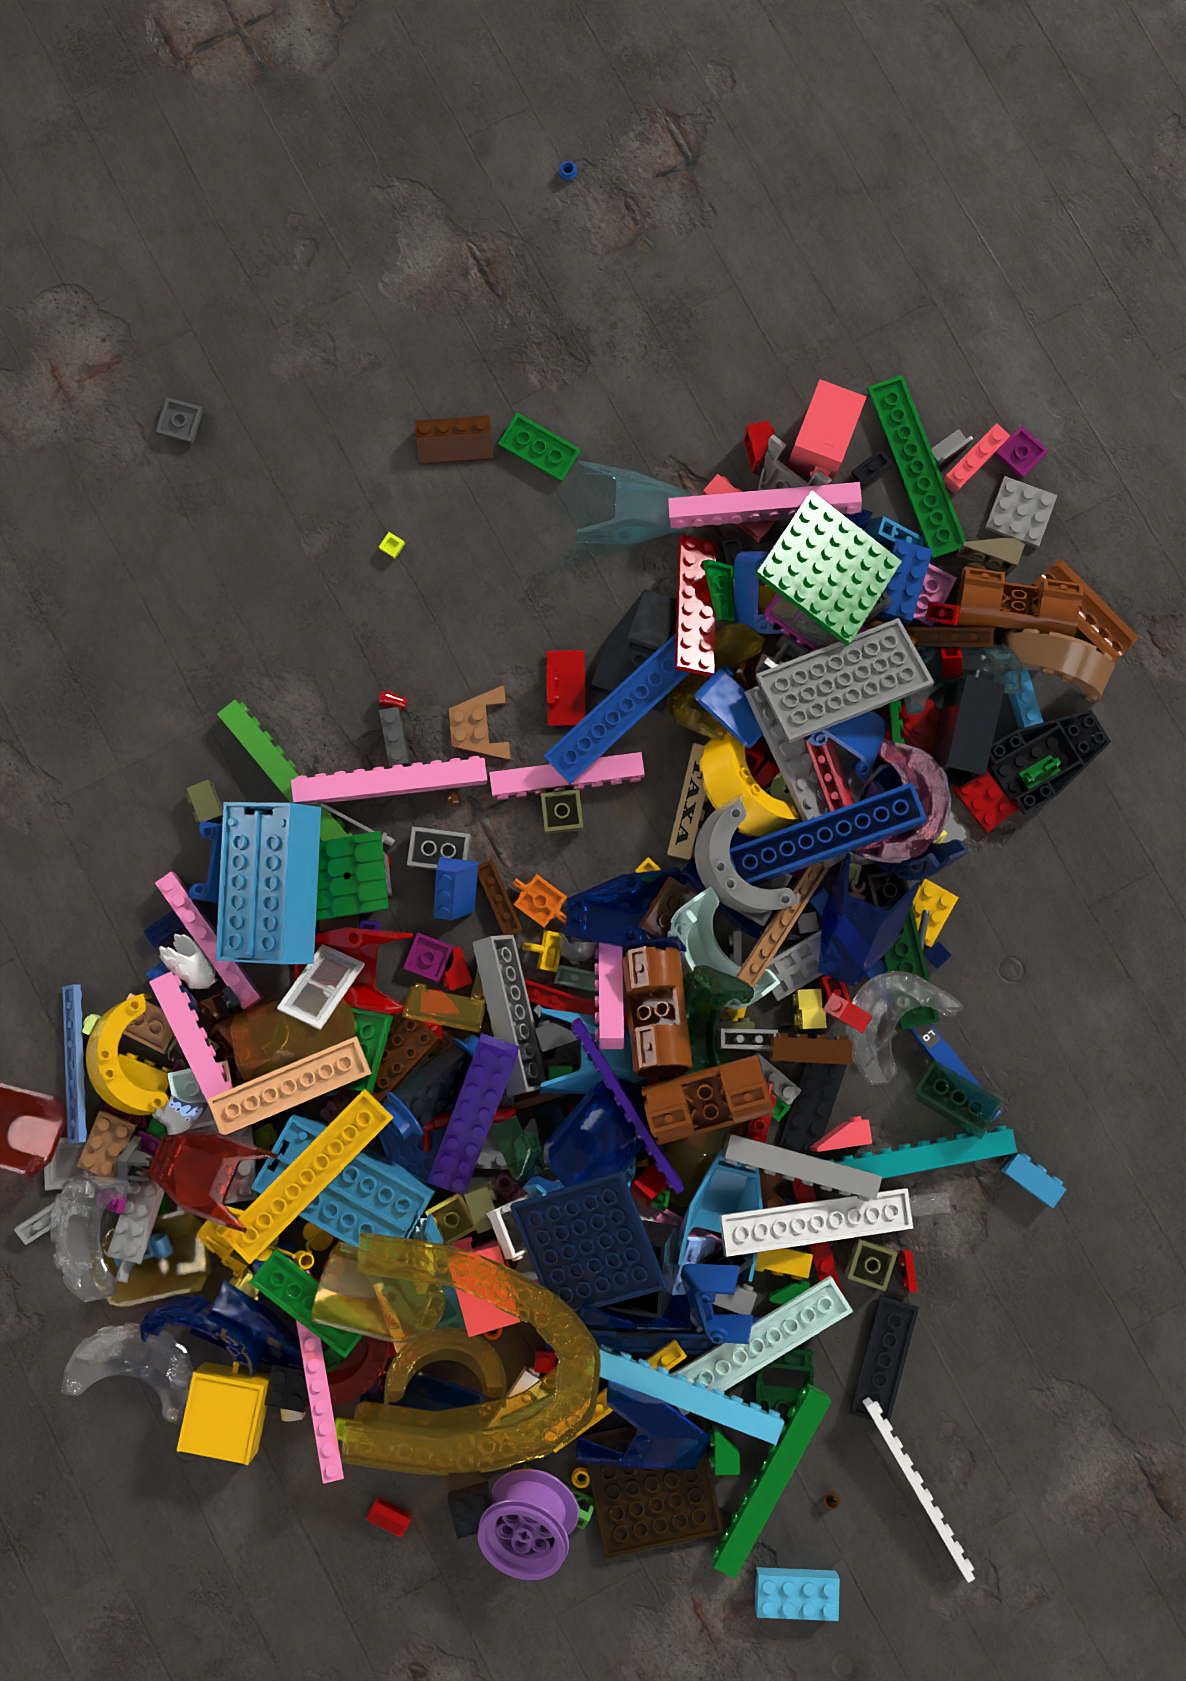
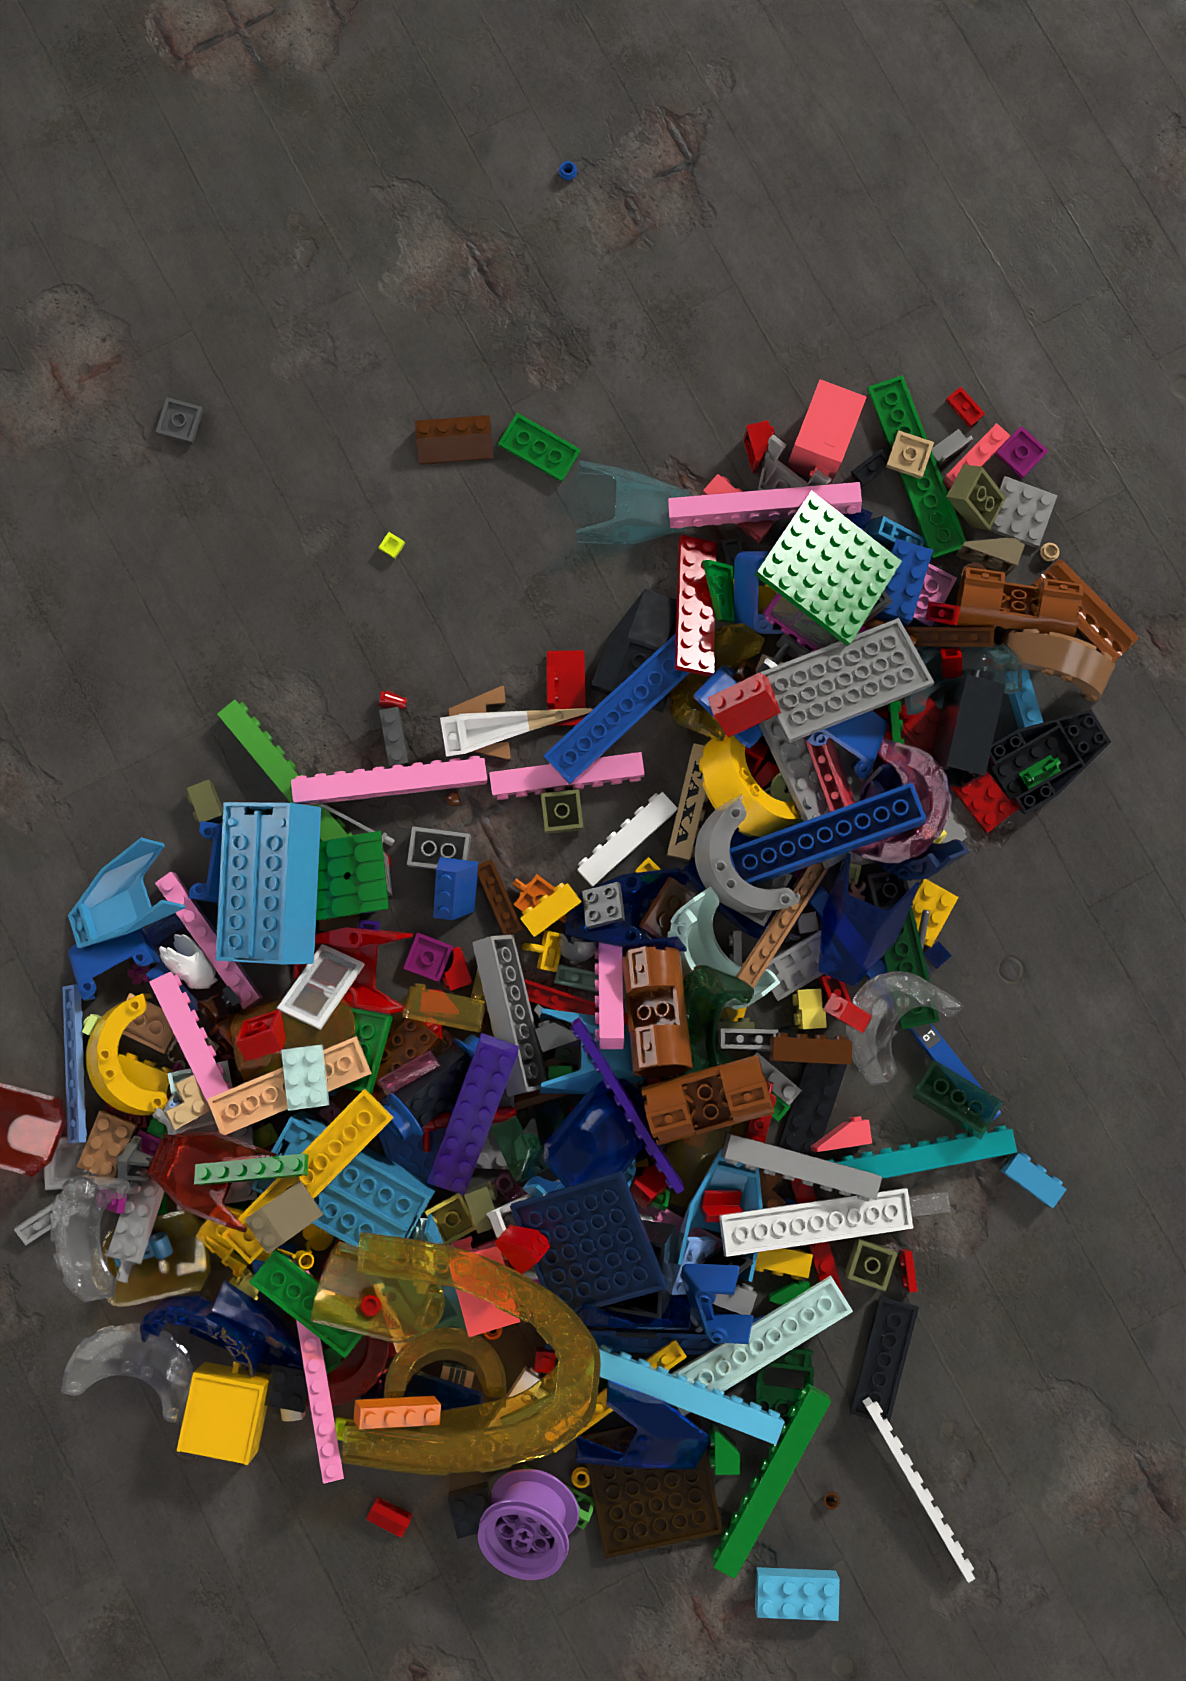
none -> dark azure windscreen [68,837,186,948]
none -> blue windscreen [68,927,161,1001]
none -> magenta plant [127,962,151,985]
none -> tan plate [165,1075,211,1130]
none -> plate [194,1153,309,1186]
none -> red slope [235,1009,286,1061]
none -> dark tan slope [244,1180,323,1254]
none -> light aqua plate [281,1045,329,1111]
none -> orange brick [353,1396,441,1429]
none -> red tile [360,1295,381,1317]
none -> clear pink plate [378,1050,439,1096]
none -> piece [437,1362,476,1399]
none -> white plate [440,708,593,757]
none -> red slope [494,1225,550,1275]
none -> yellow brick [520,883,582,937]
none -> white brick [577,792,678,887]
none -> plate [582,882,625,929]
none -> red panel [700,1190,743,1222]
none -> red slope [708,672,781,738]
none -> tan plate [886,430,934,479]
none -> red plate [945,386,985,428]
none -> olive brick [946,464,1006,530]
none -> tan plate [1040,543,1059,562]

